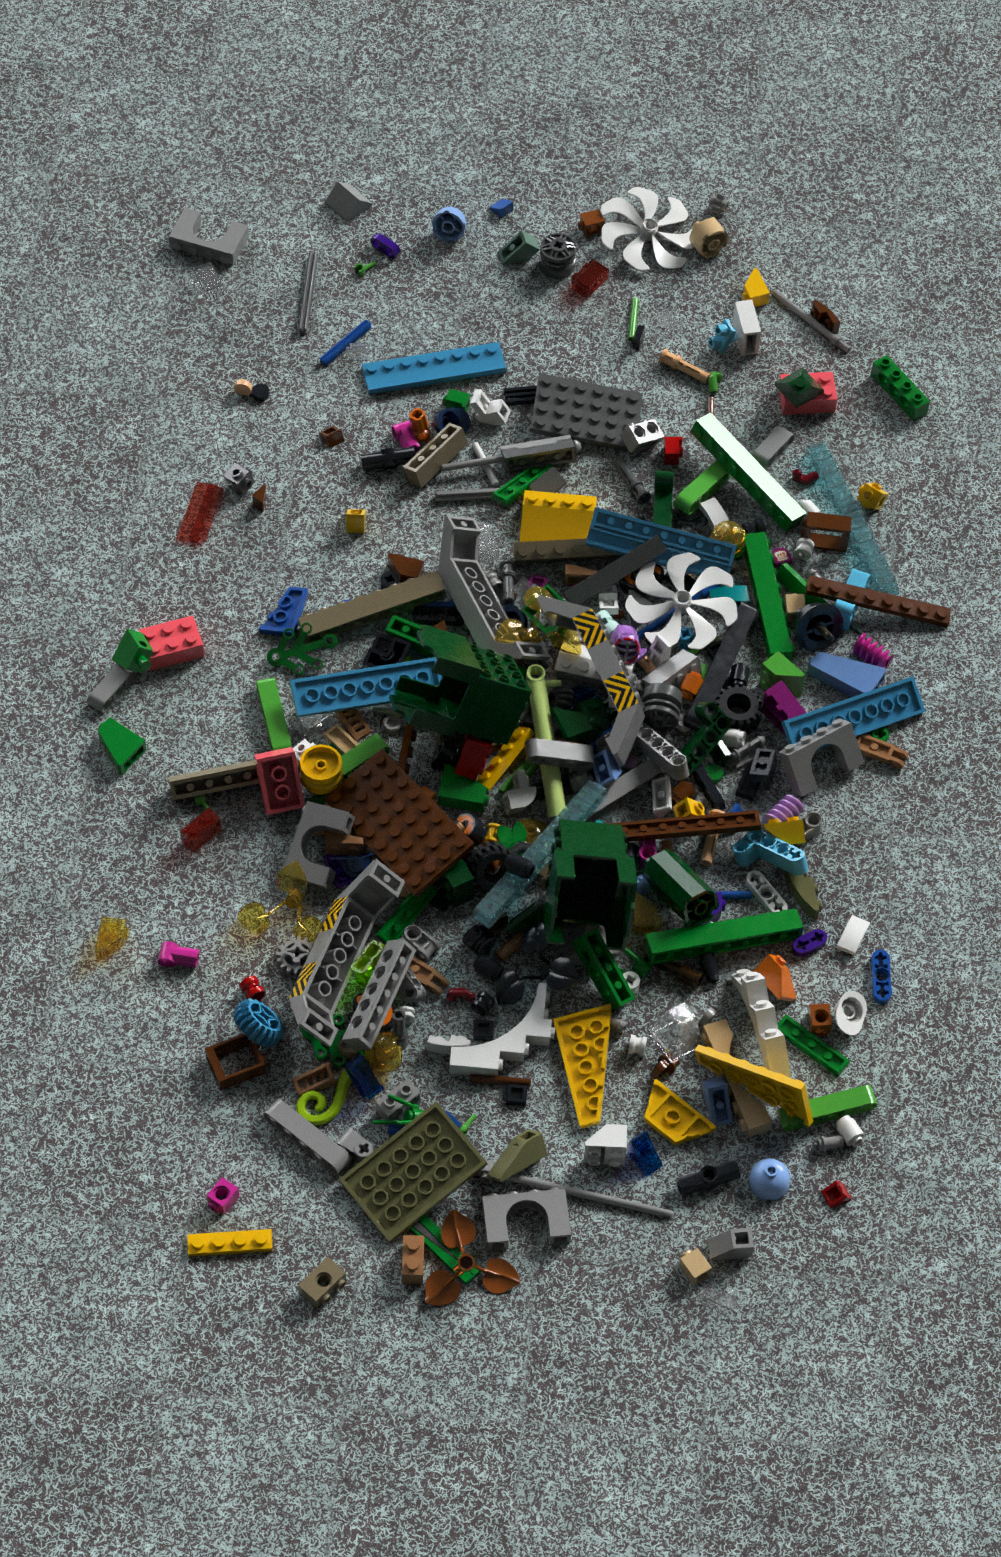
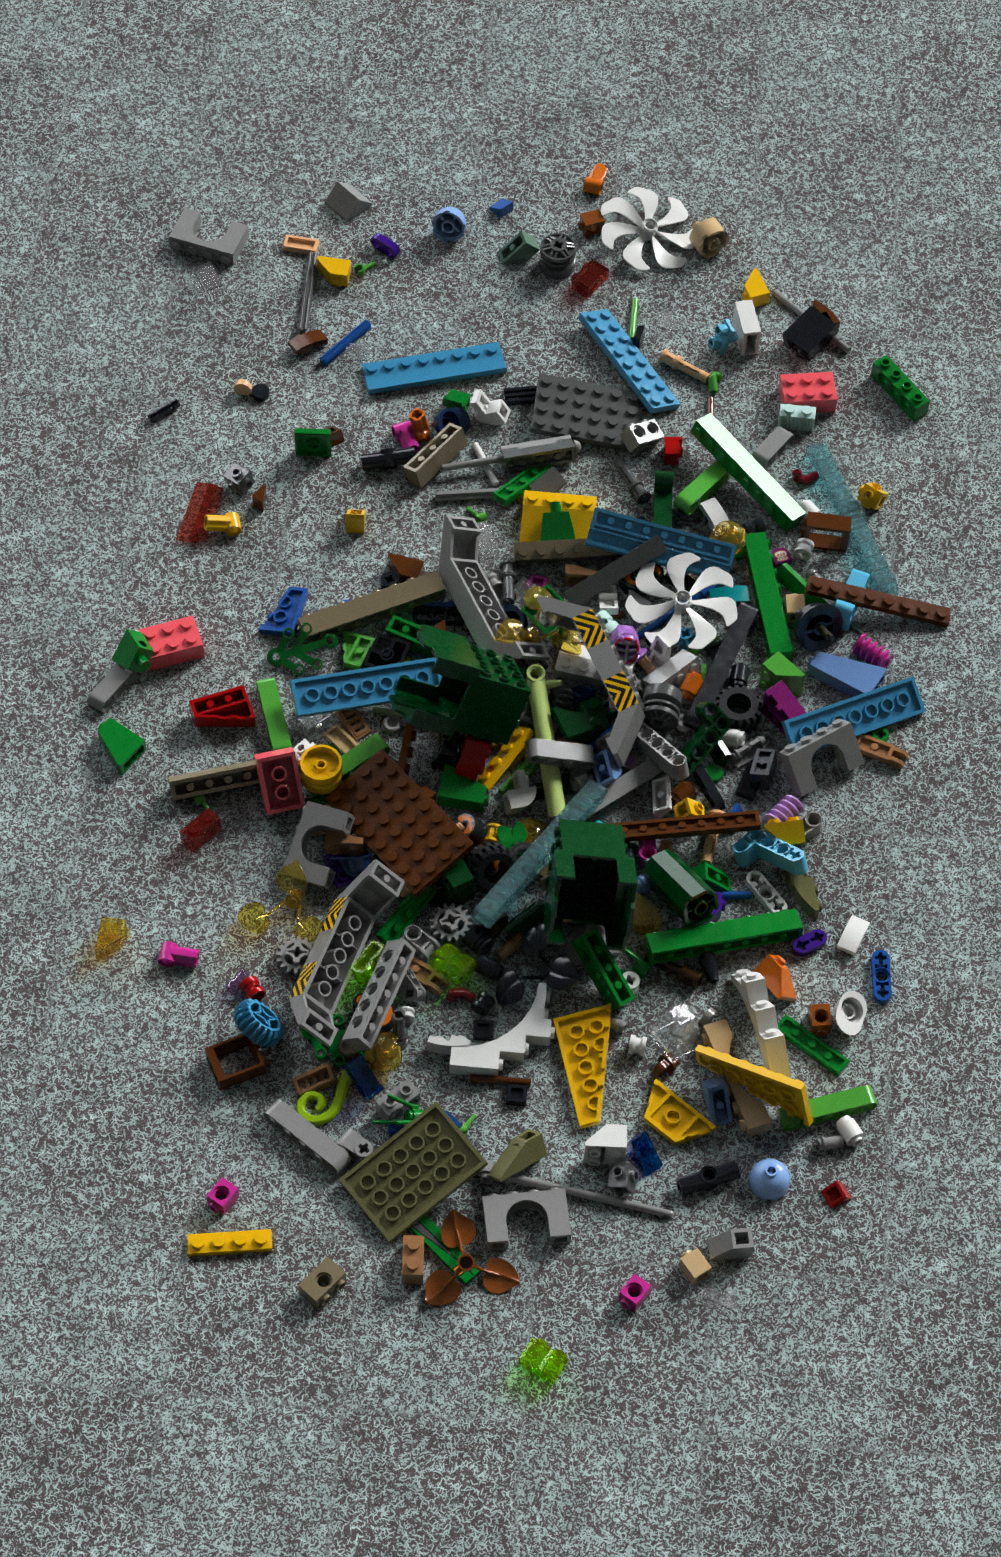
black brick [504,853,535,879] -> none
light grey gear [708,193,729,215] -> none
dark green slope [774,367,824,408] -> none
none -> black axle [147,398,180,422]
none -> red wedge [189,685,255,727]
none -> yellow piece [204,512,242,536]
none -> clear purple pin [225,969,250,994]
none -> light nougat tile [282,234,320,255]
none -> reddish brown slope [288,330,329,354]
none -> green tile [294,428,332,457]
none -> yellow slope [317,256,351,287]
none -> bright green wing [342,630,375,670]
none -> clear neon green brick [429,943,477,984]
none -> light grey gear [430,903,472,945]
none -> bright green hand [466,506,488,525]
none -> clear neon green brick [518,1337,569,1385]
none -> green torso [540,501,575,541]
none -> dark azure plate [578,309,680,414]
none -> orange piece [583,163,608,196]
none -> flat silver brick [608,1161,639,1194]
none -> dark pink brick [618,1274,652,1312]
none -> green slope [692,862,732,891]
none -> light aqua brick [778,404,816,432]
none -> black brick [782,306,838,361]

